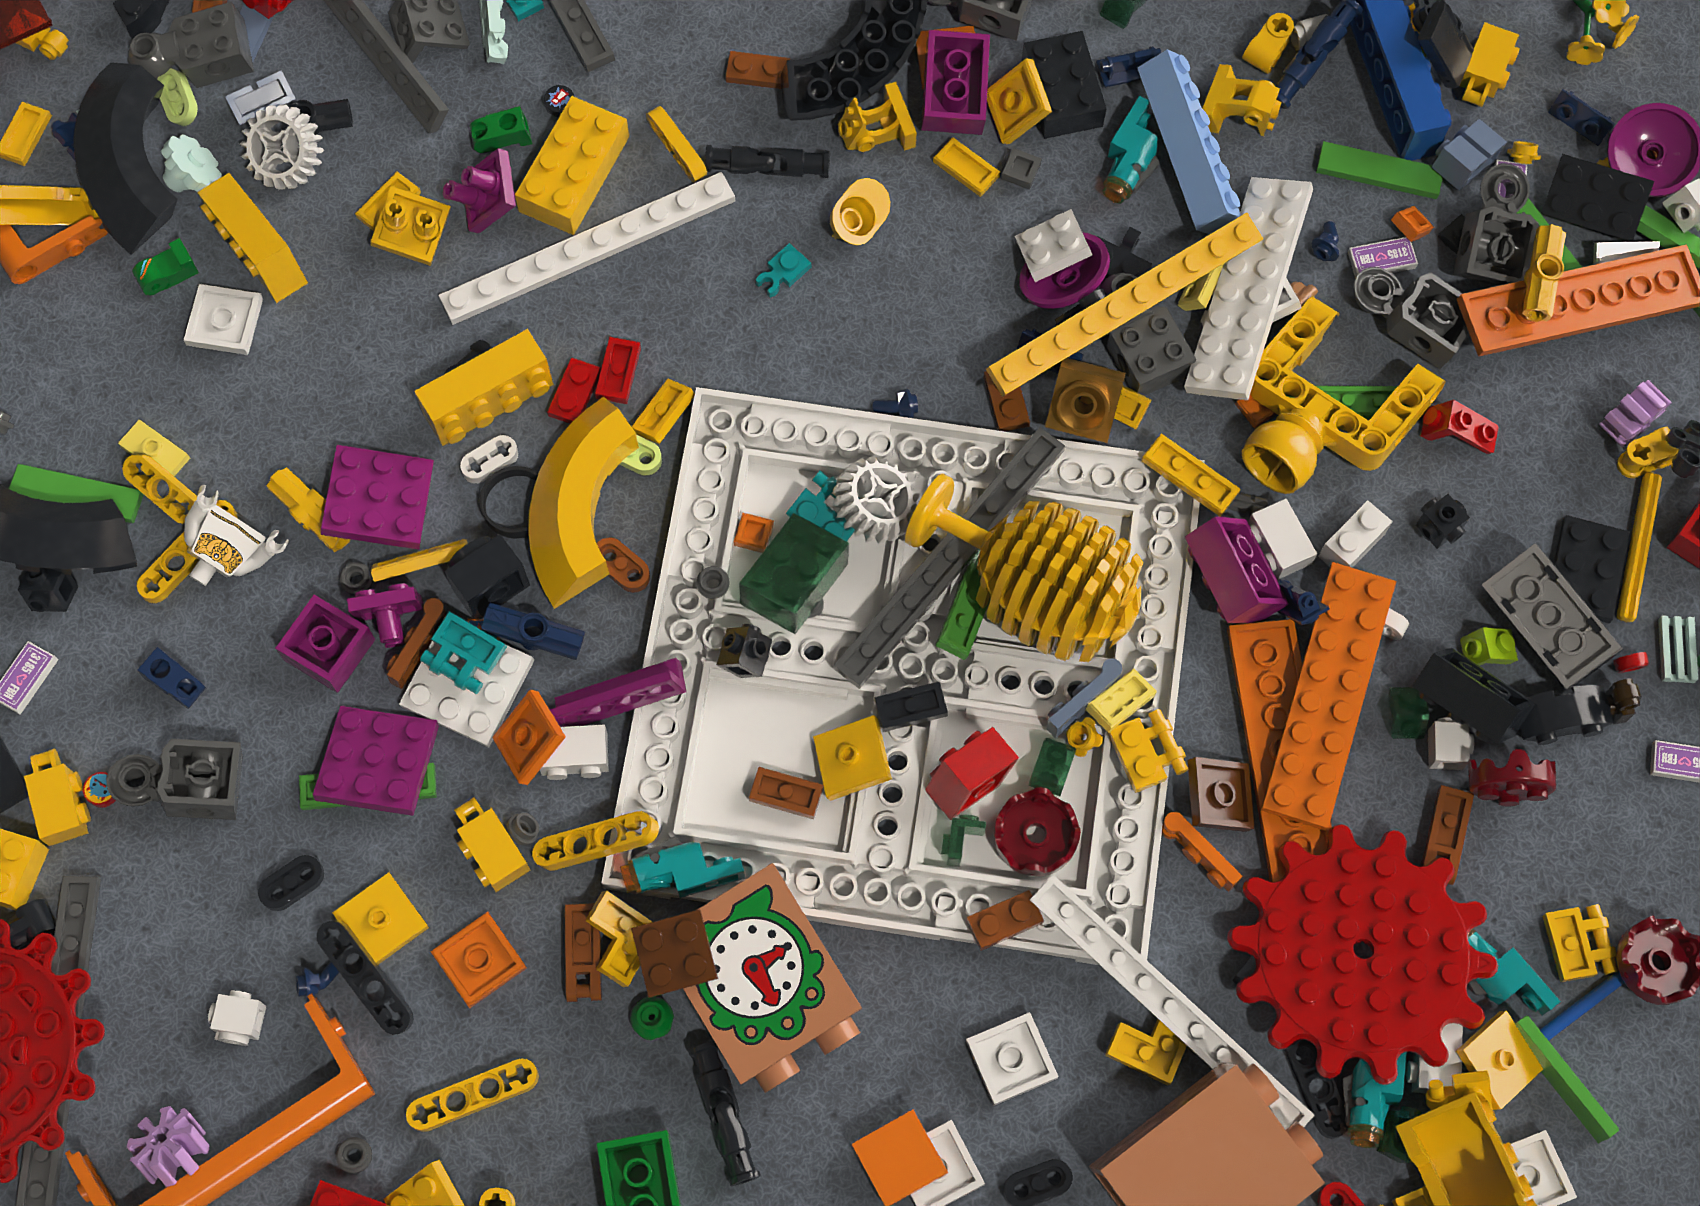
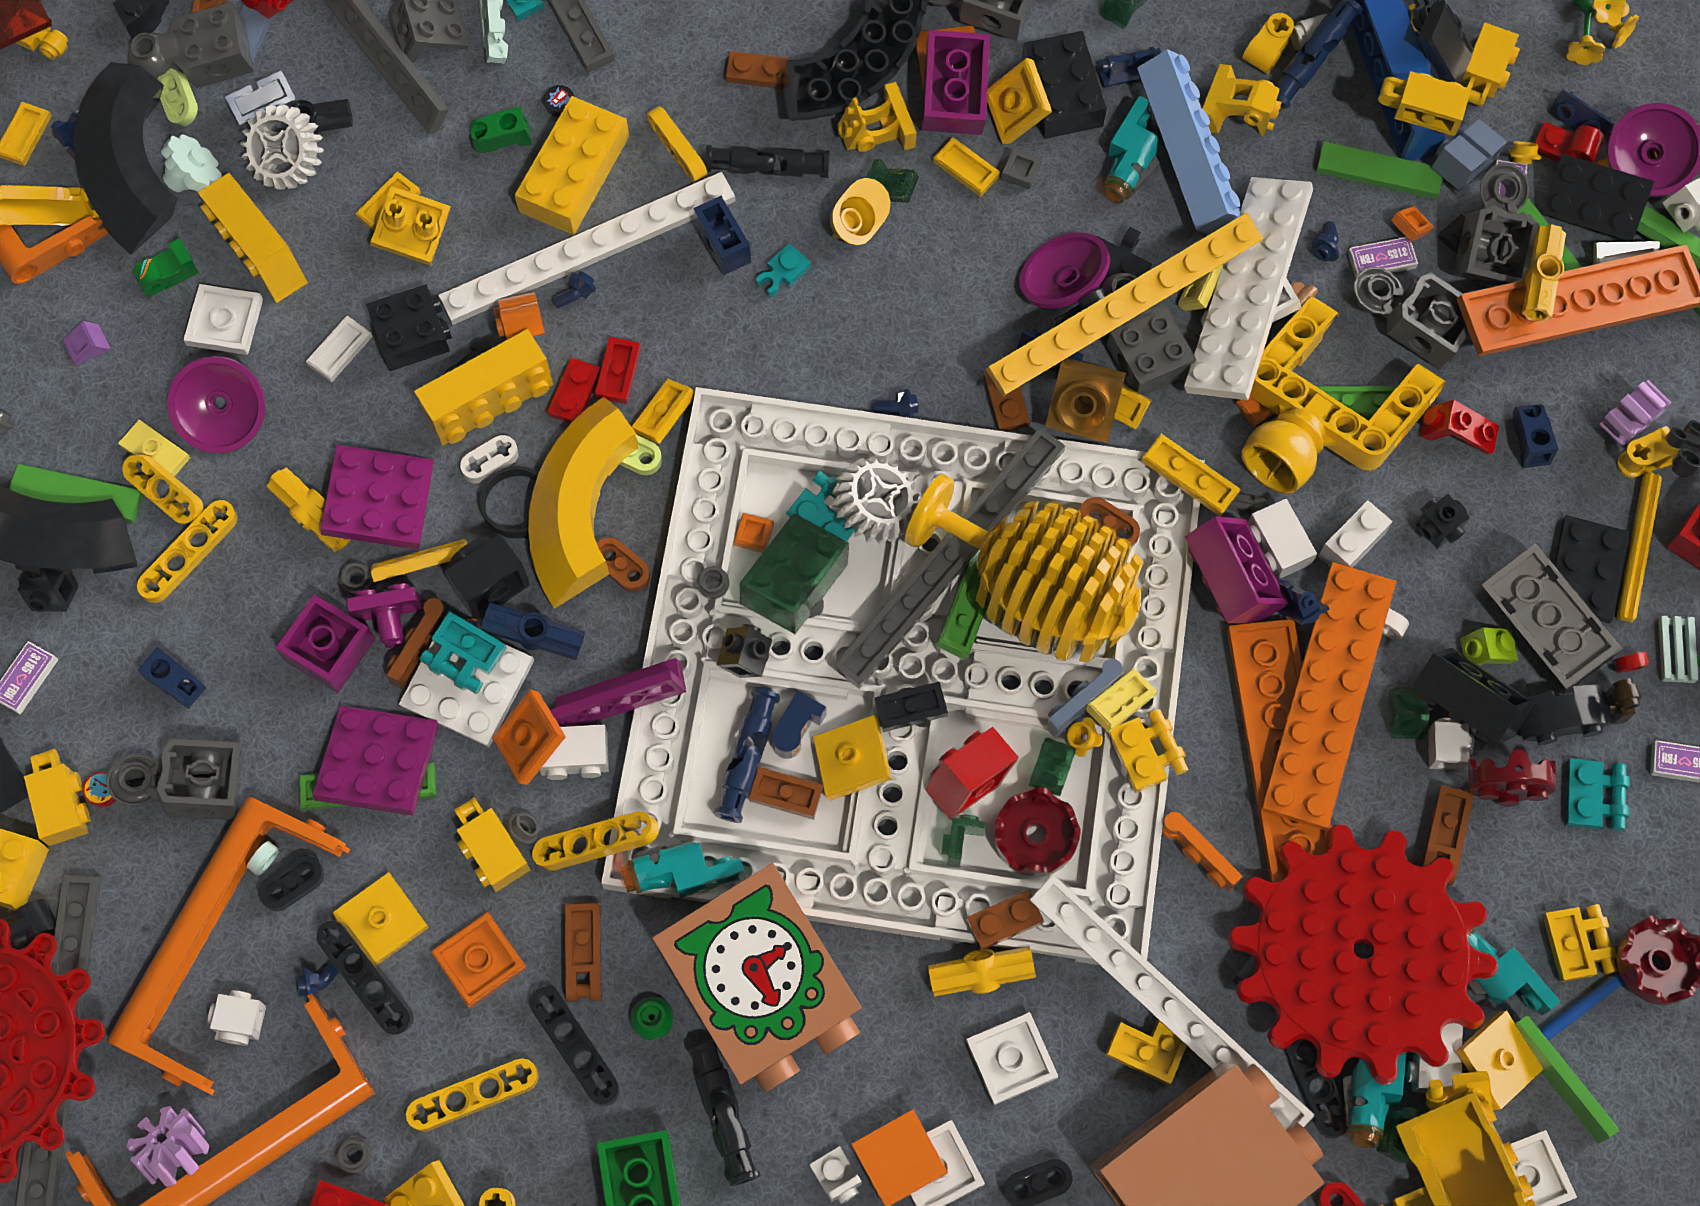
white torso [184,485,289,586] -> none
magenta plate [443,148,516,233] -> none
yellow plate [585,890,652,987] -> none
reddish brown plate [631,909,719,998] -> none
white plate [1015,209,1092,282] -> none
reddish brown plate [1187,757,1254,832] -> none
none -> medium lavender slope [63,321,111,365]
none -> orange piece [106,796,351,1096]
none -> magenta dish [167,356,266,453]
none -> light aqua tile [247,841,279,875]
none -> white tile [306,316,373,383]
none -> black brick [366,284,452,371]
none -> orange brick [493,292,545,340]
none -> black beam [530,987,620,1106]
none -> dark blue plate [553,271,596,308]
none -> dark blue brick [693,196,751,275]
none -> dark blue piece [713,687,781,823]
none -> dark blue leg [772,691,827,759]
none -> white bracket [809,1146,862,1204]
none -> clear green bracket [866,159,919,203]
none -> yellow piece [928,946,1036,997]
none -> dark orange plate [1080,497,1140,548]
none -> yellow brick [1378,71,1471,136]
none -> dark blue leg [1512,404,1558,468]
none -> red plate [1535,121,1605,163]
none -> teal plate [1565,758,1630,831]

